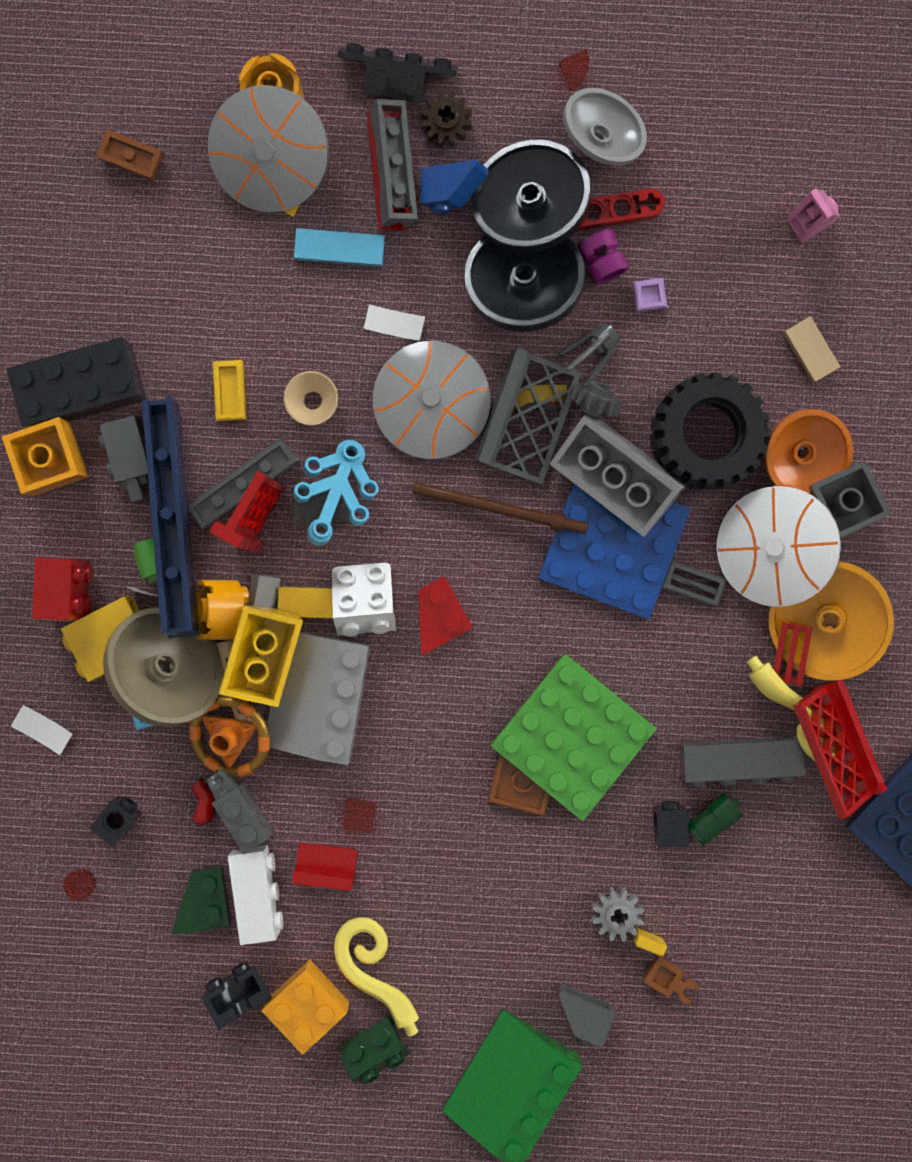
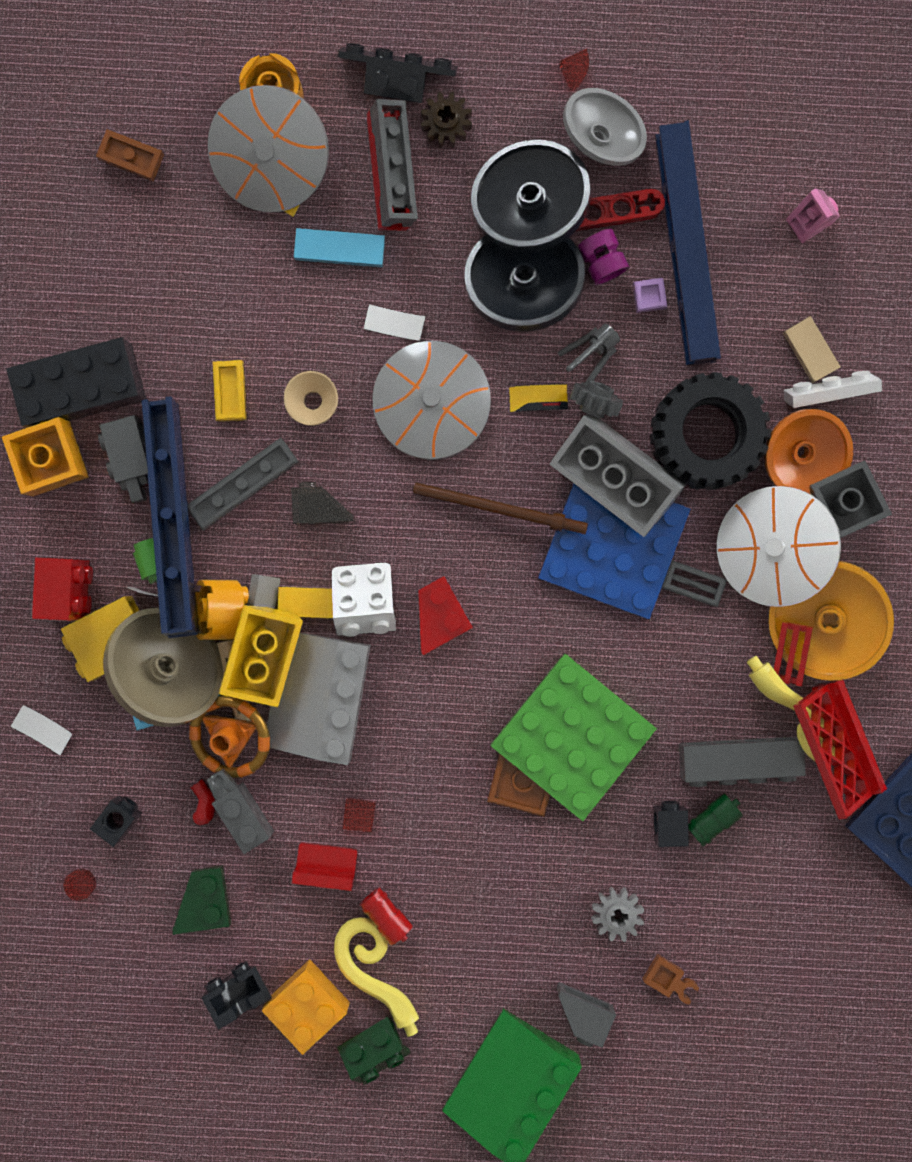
red fence [209,471,285,553] -> none
white brick [228,845,284,945] -> none
medium azure plant [293,440,379,546] -> none
blue slope [421,160,489,215] -> none
dark grey fence [474,347,581,485] -> none
yellow tile [632,927,667,956] -> none
none -> red piece [359,887,413,945]
none -> dark blue tile [655,120,721,365]
none -> white plate [784,371,882,408]

